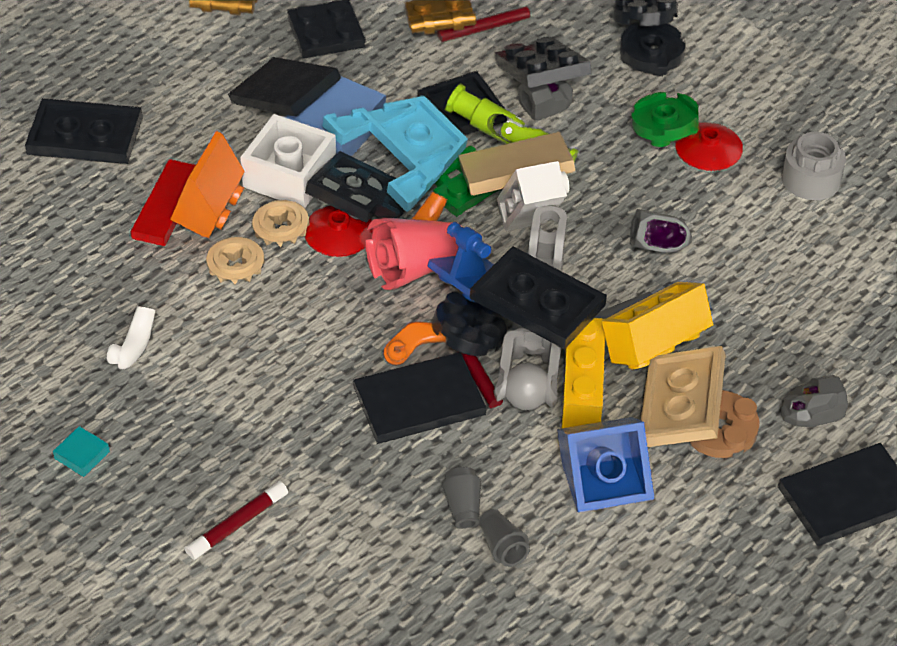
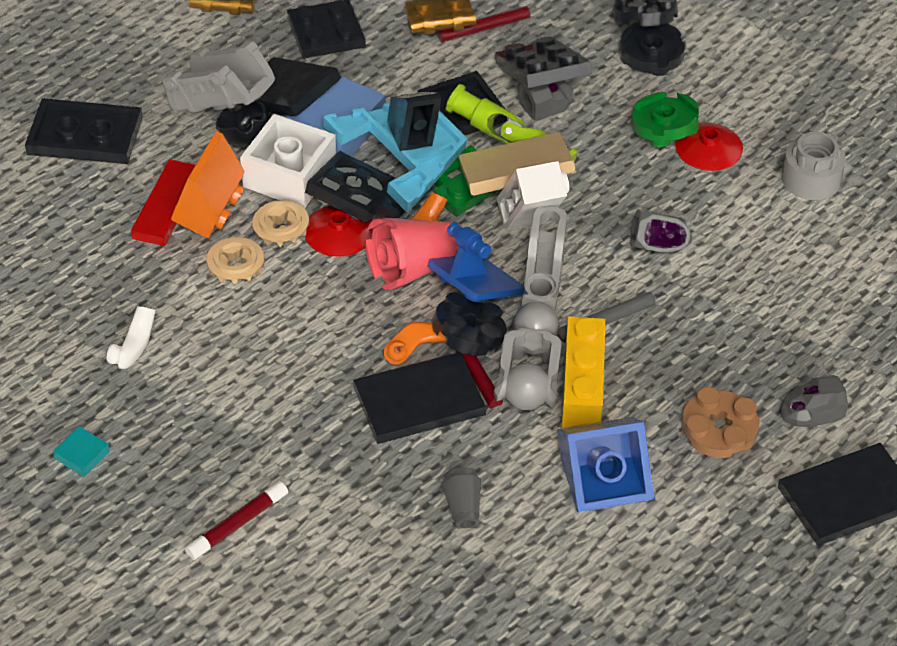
black plate [470,246,607,350] -> none
dark grey cone [479,509,530,567] -> none
yellow brick [602,282,713,369] -> none
tan tile [641,346,726,447] -> none
none -> light grey piece [162,41,275,113]
none -> black hair [216,101,270,148]
none -> black slope [387,92,441,151]

